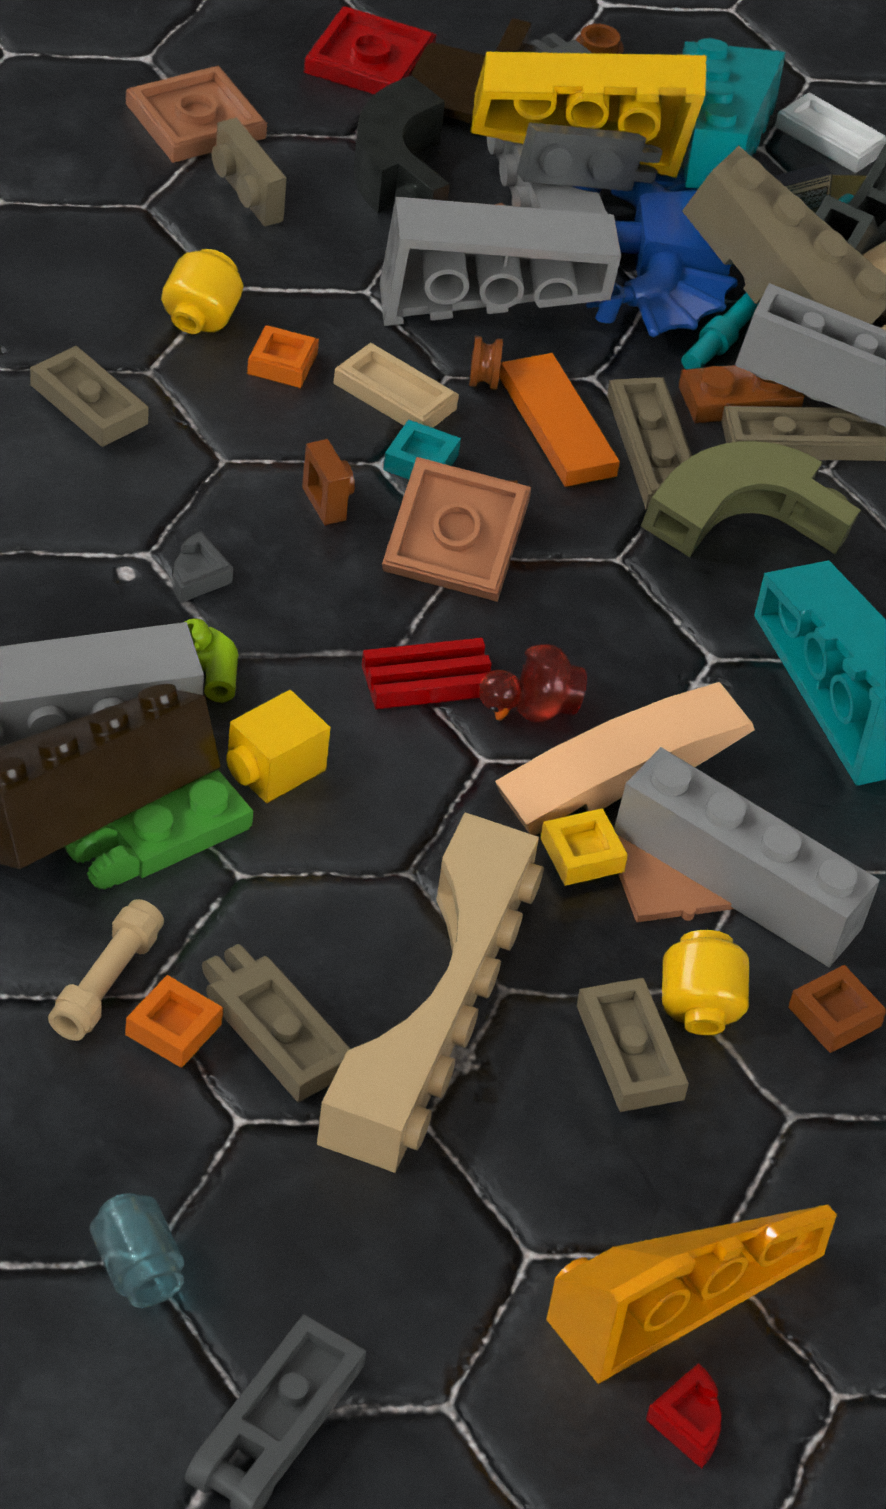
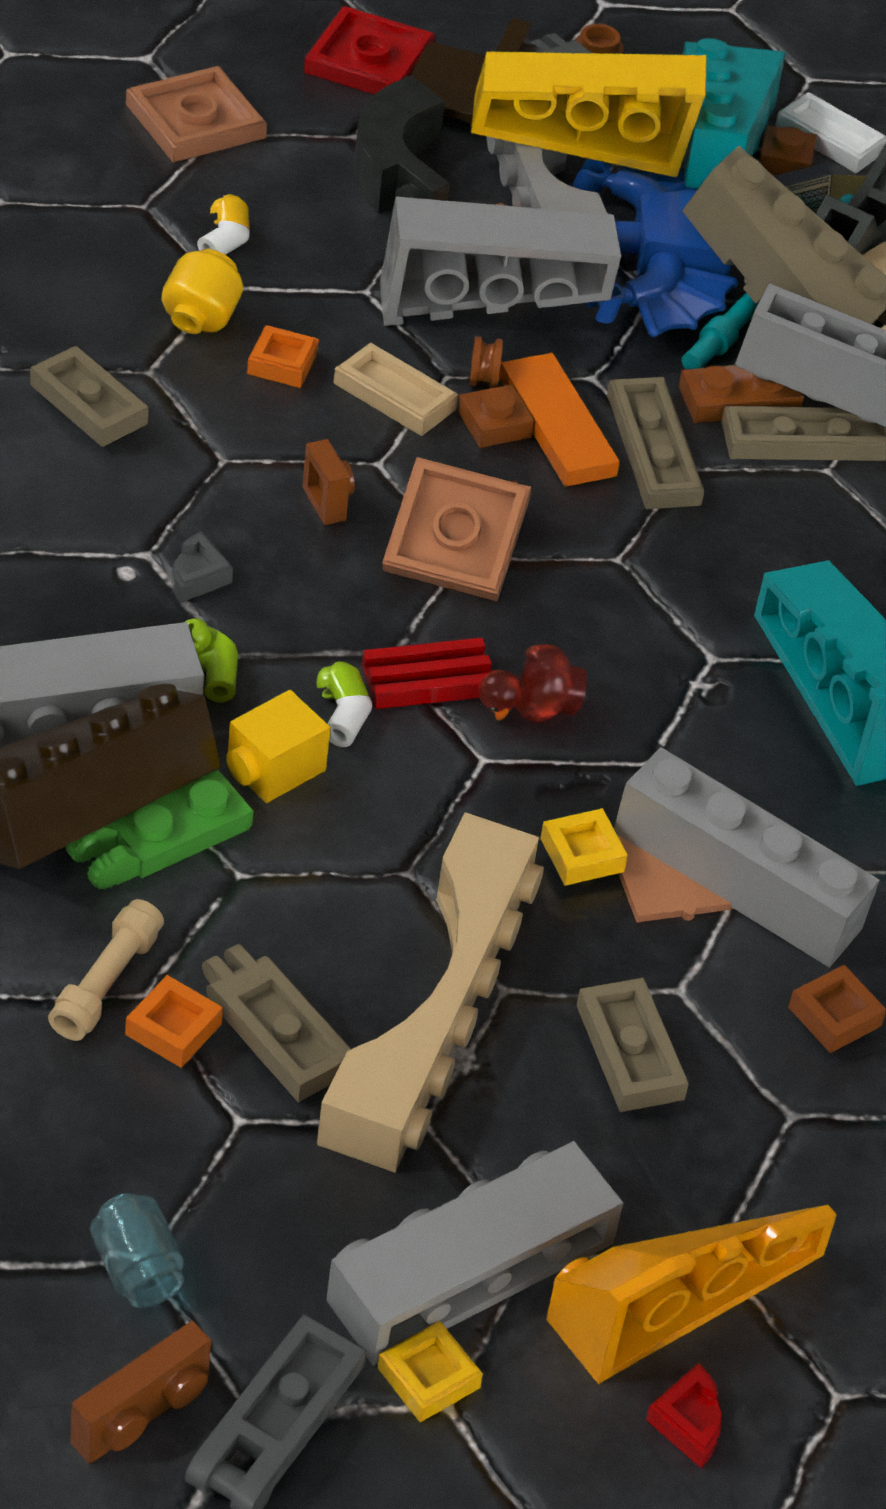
dark tan plate [212,117,287,226] -> none
teal tile [383,419,461,479] -> none
light nougat slope [495,682,755,836] -> none
dark grey hinge [517,122,663,191] -> none
olive arch [641,441,861,557] -> none
yellow head [662,930,749,1035] -> none
none -> dark orange plate [70,1320,212,1465]
none -> arm [197,194,250,255]
none -> arm [316,661,372,747]
none -> light grey brick [326,1141,623,1366]
none -> yellow tile [377,1320,483,1423]
none -> dark orange plate [458,384,535,448]
none -> dark orange plate [759,125,817,175]

